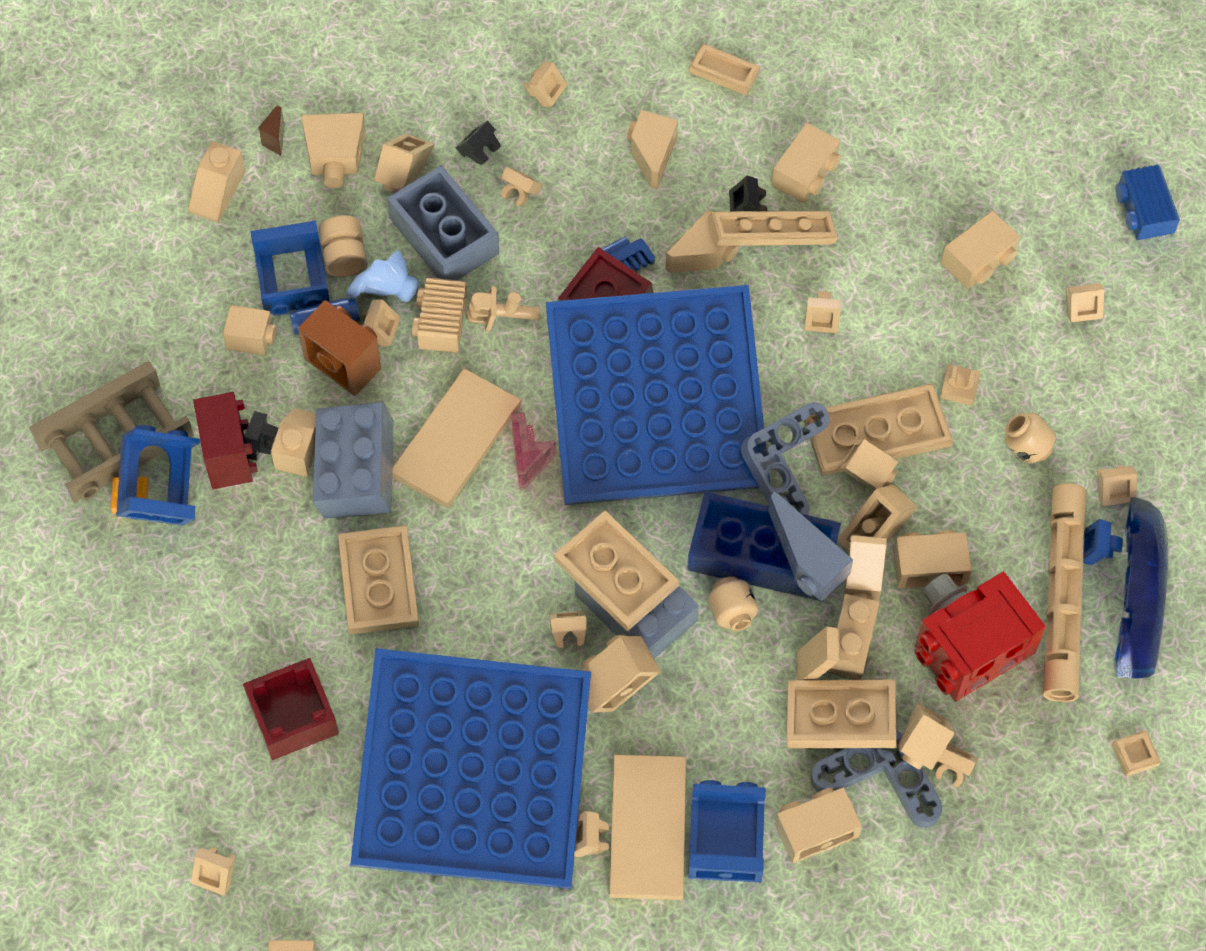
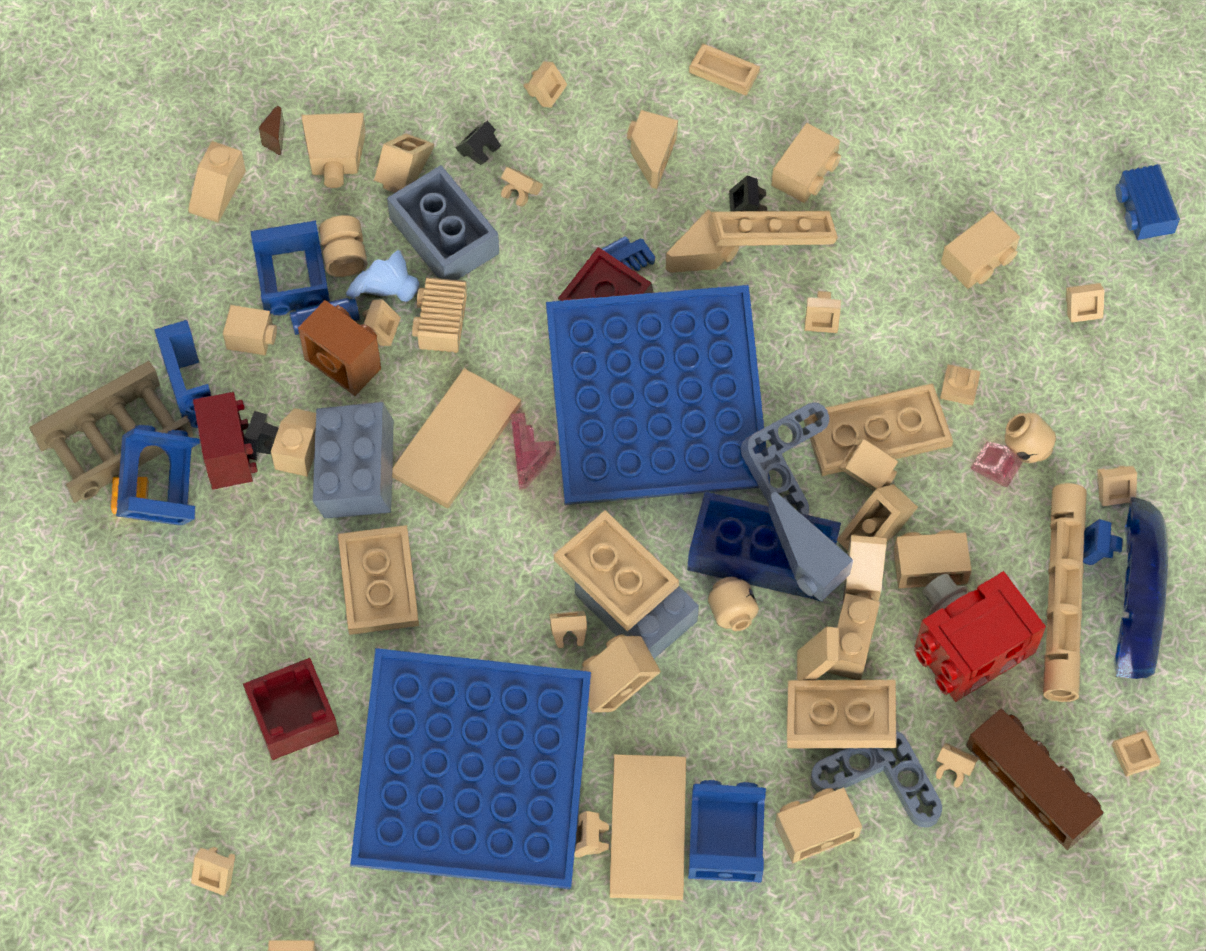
tan arm [466,286,540,331] -> none
tan slope [898,703,955,770] -> none
none -> blue panel [154,320,211,428]
none -> reddish brown brick [966,708,1104,851]
none -> clear pink slope [971,442,1022,487]

